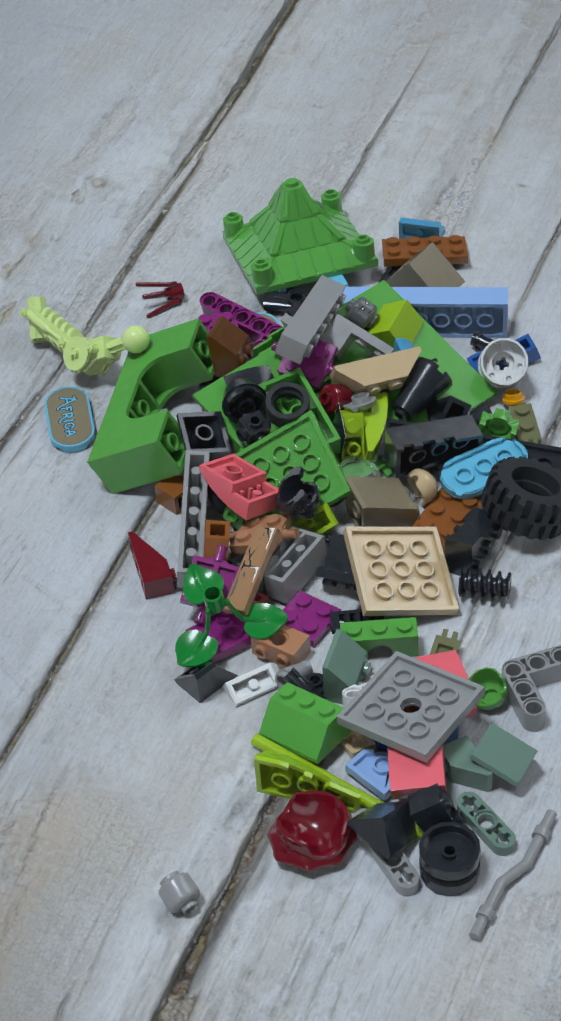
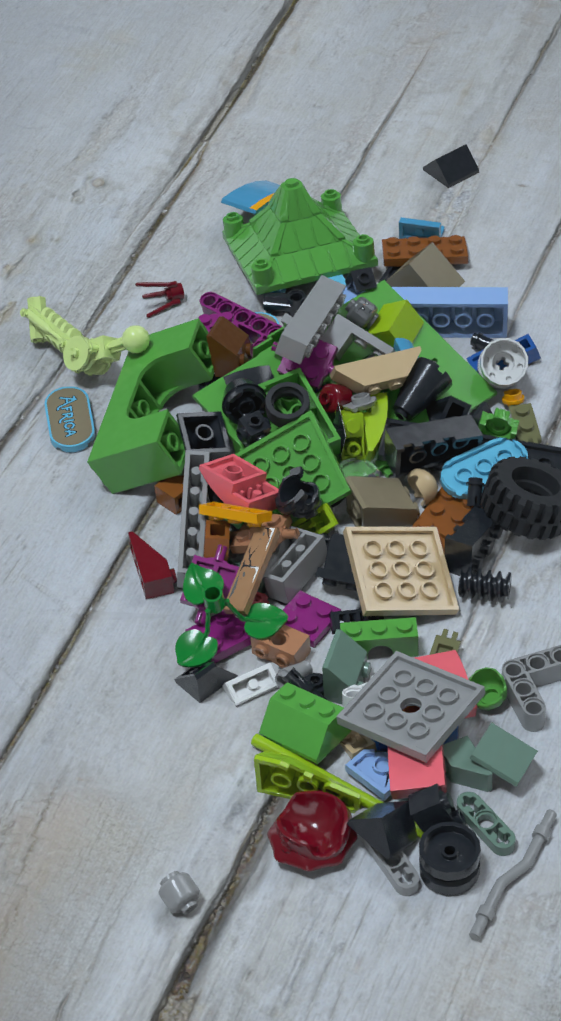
none -> light orange plate [199,502,272,527]
none -> dark azure slope [221,180,280,214]
none -> black bracket [345,267,377,292]
none -> black slope [423,144,479,188]
none -> black pin [466,477,485,508]

